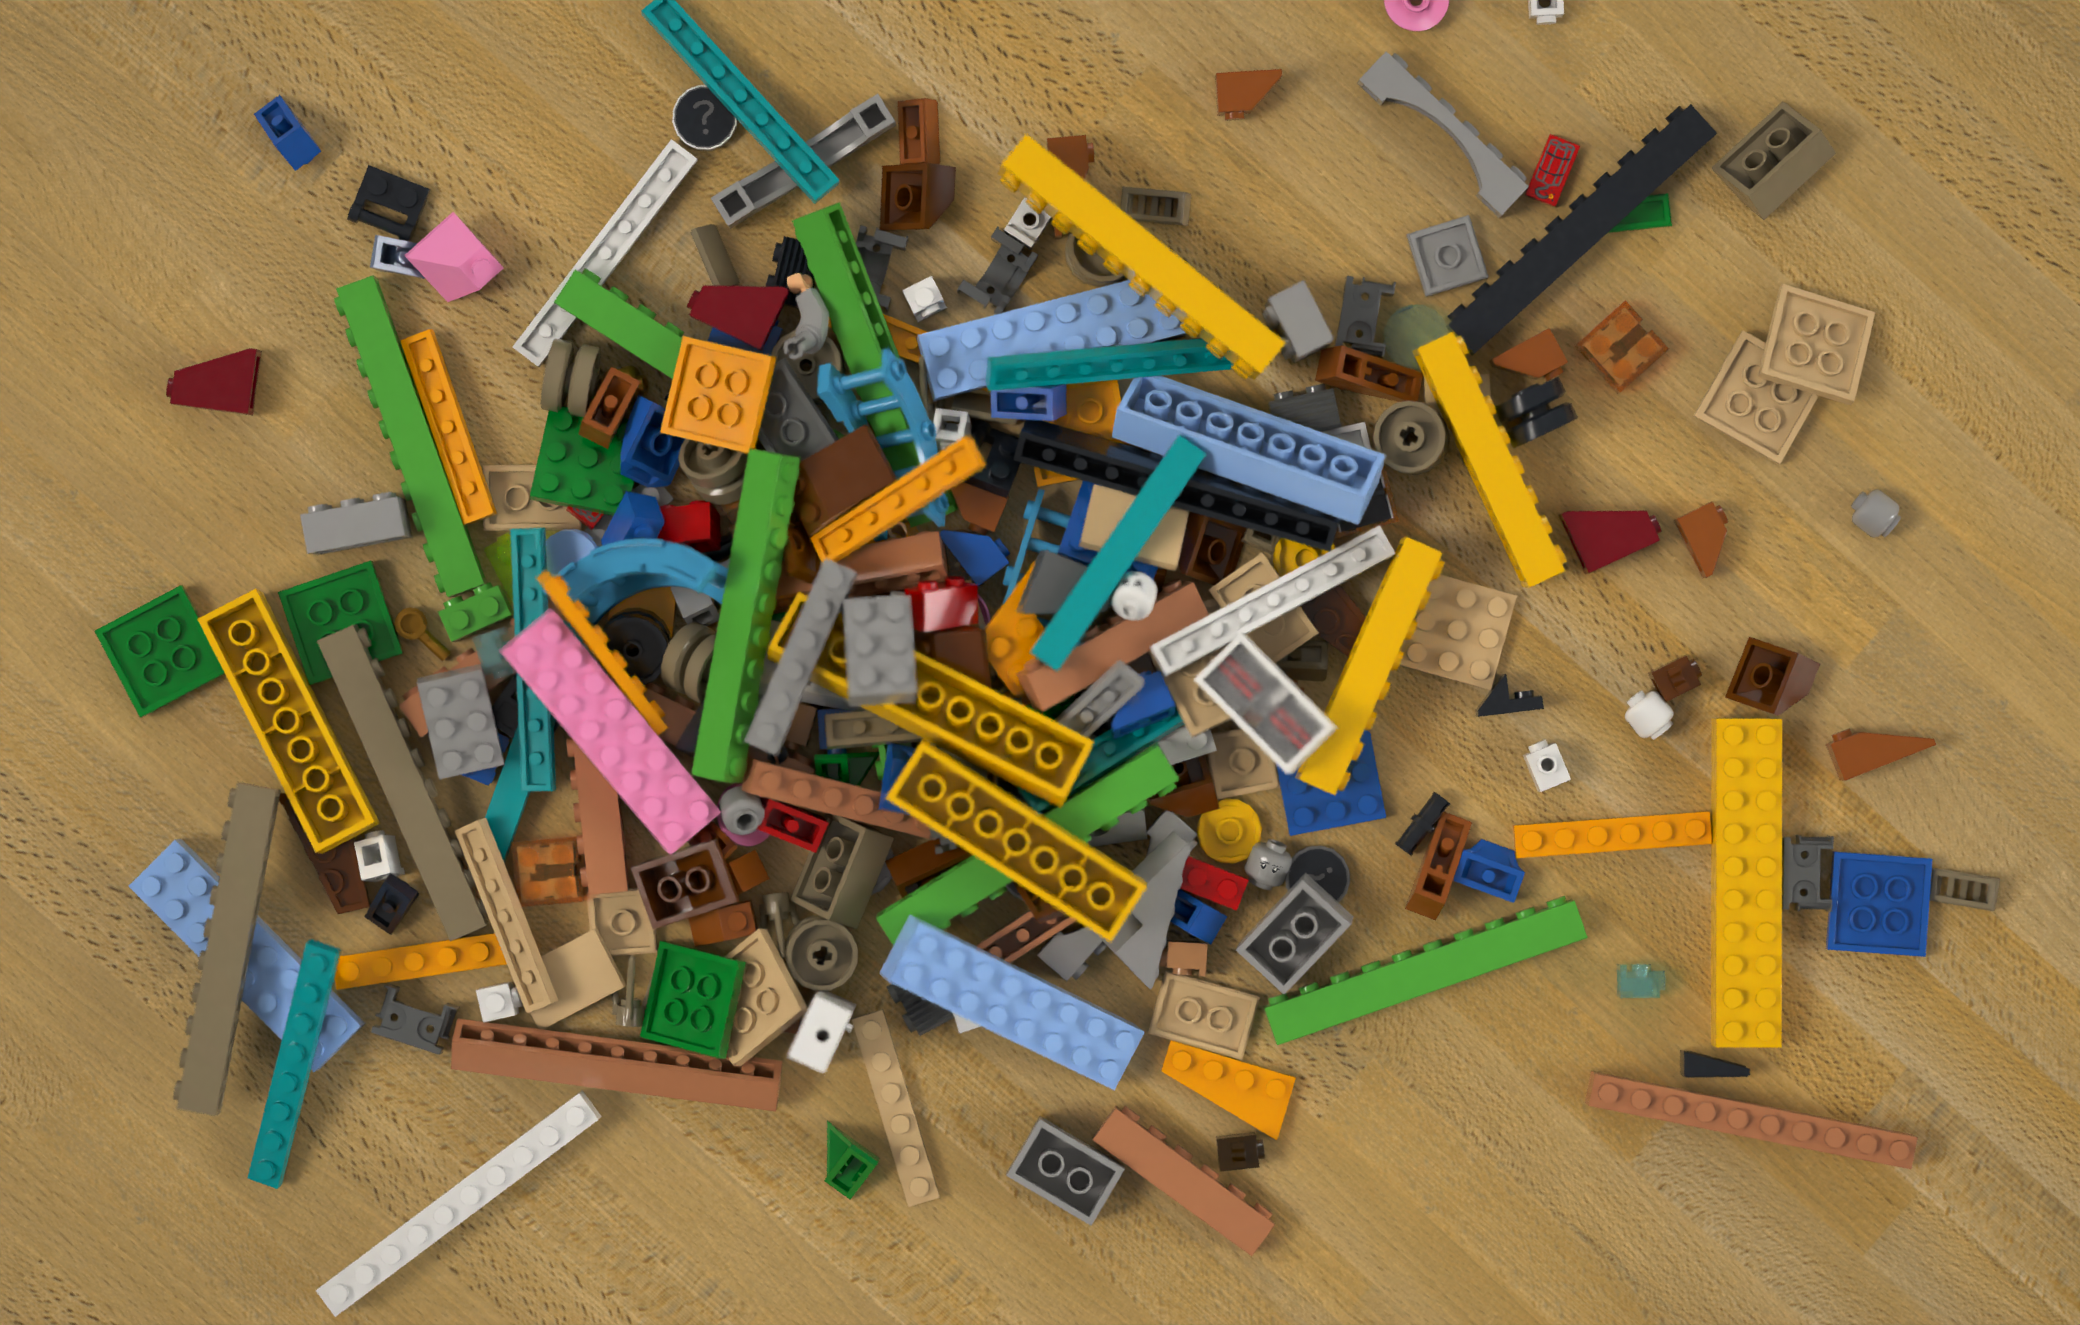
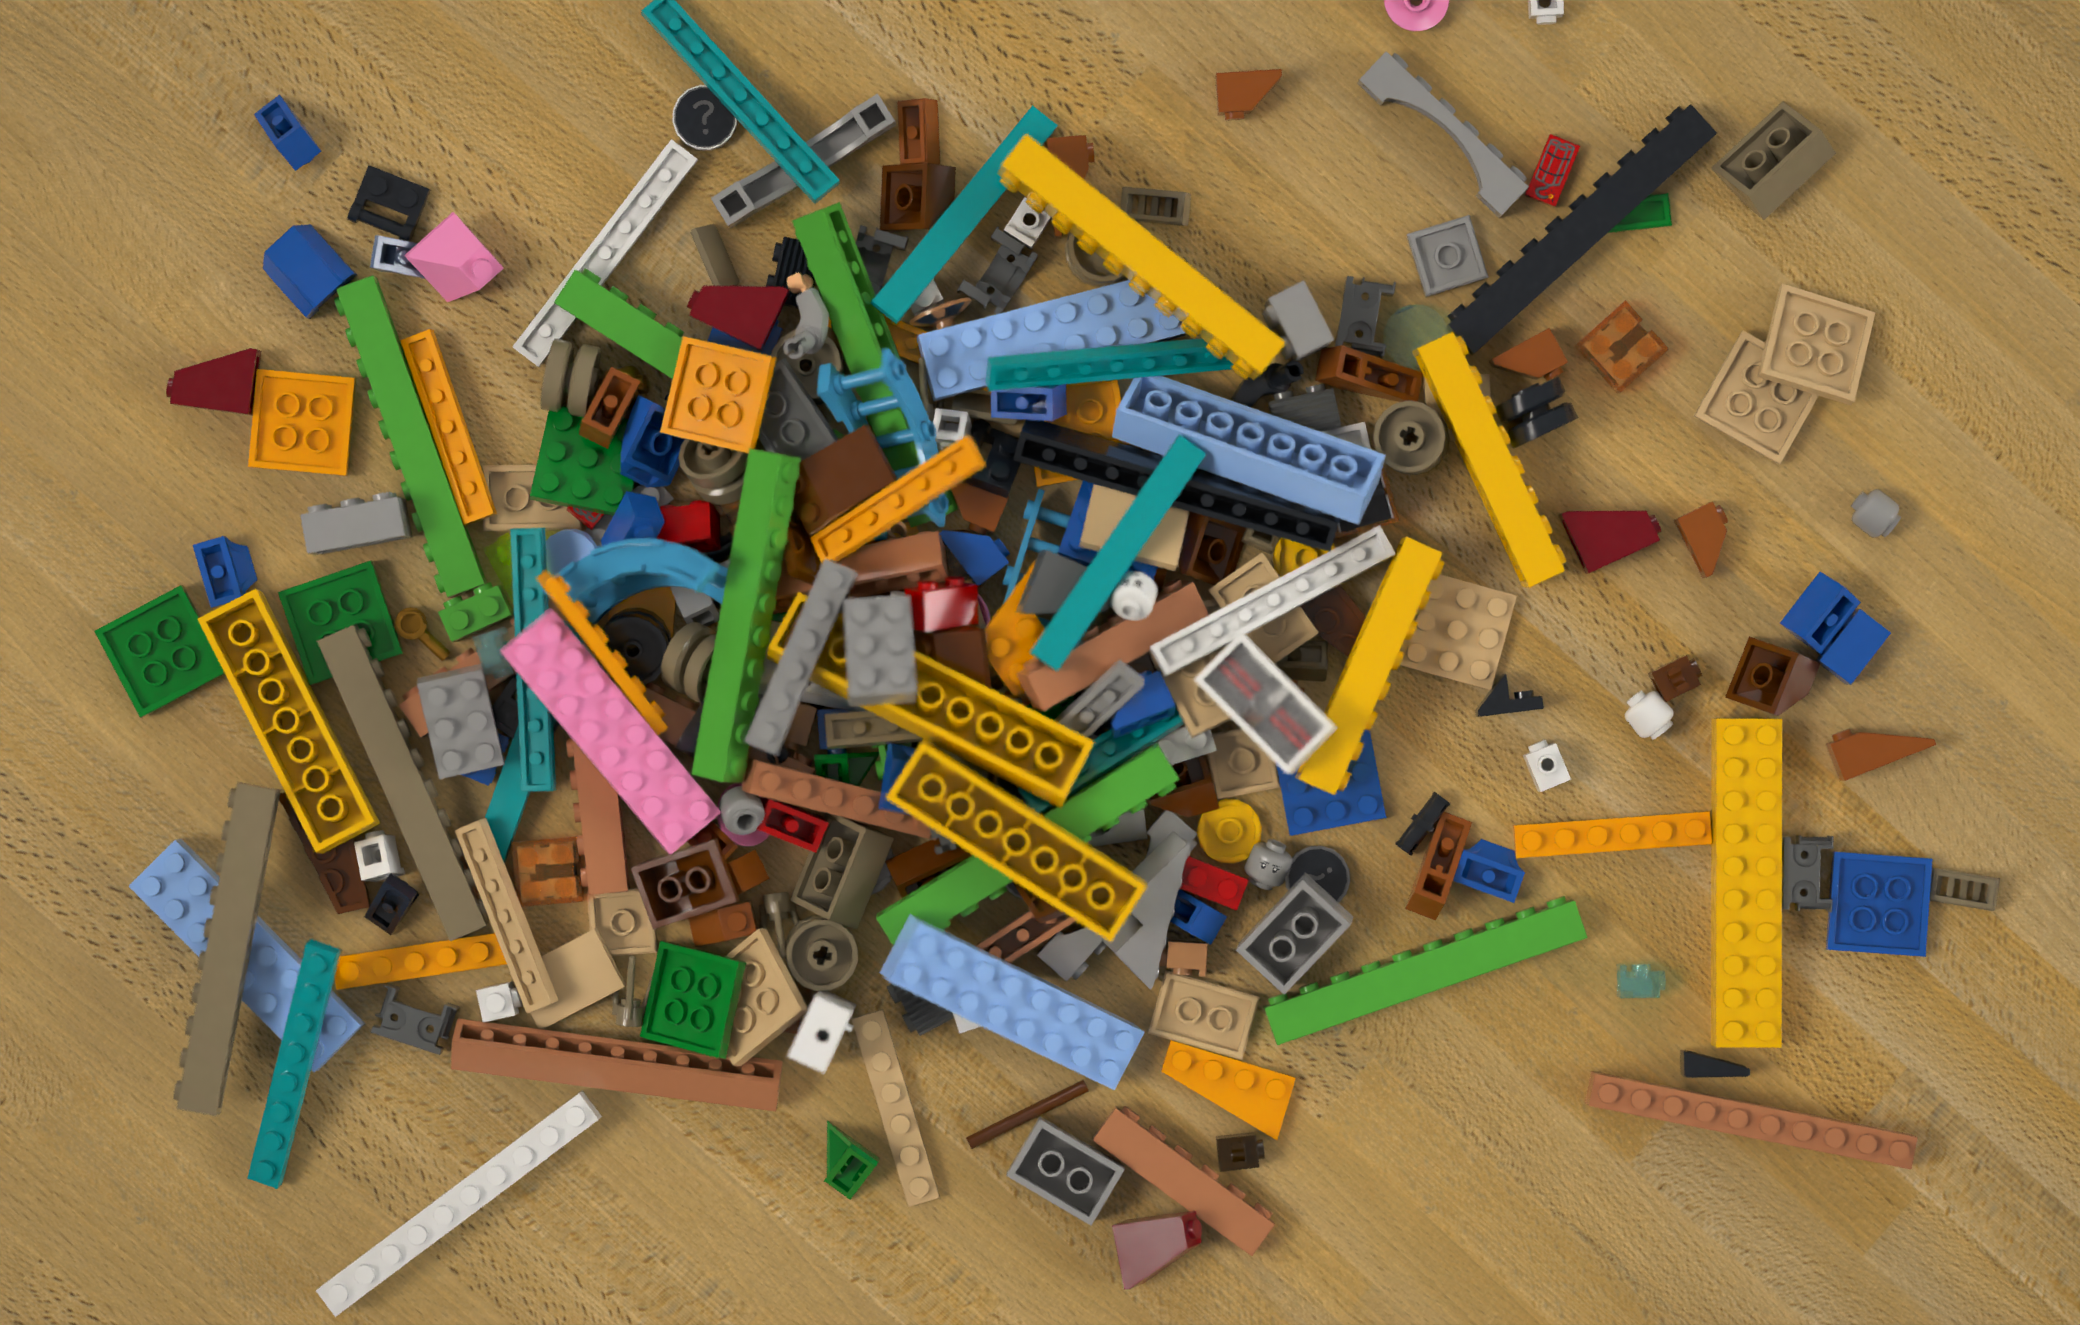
none -> blue slope [193,536,257,608]
none -> light orange plate [248,369,356,476]
none -> blue slope [263,225,357,319]
none -> teal tile [871,105,1058,324]
none -> medium nougat dish [909,297,972,330]
none -> reddish brown bar [966,1080,1089,1149]
none -> slope [1112,1210,1202,1290]
none -> black arm [1231,360,1304,408]
none -> blue brick [1780,572,1861,654]
none -> blue brick [1815,609,1891,685]

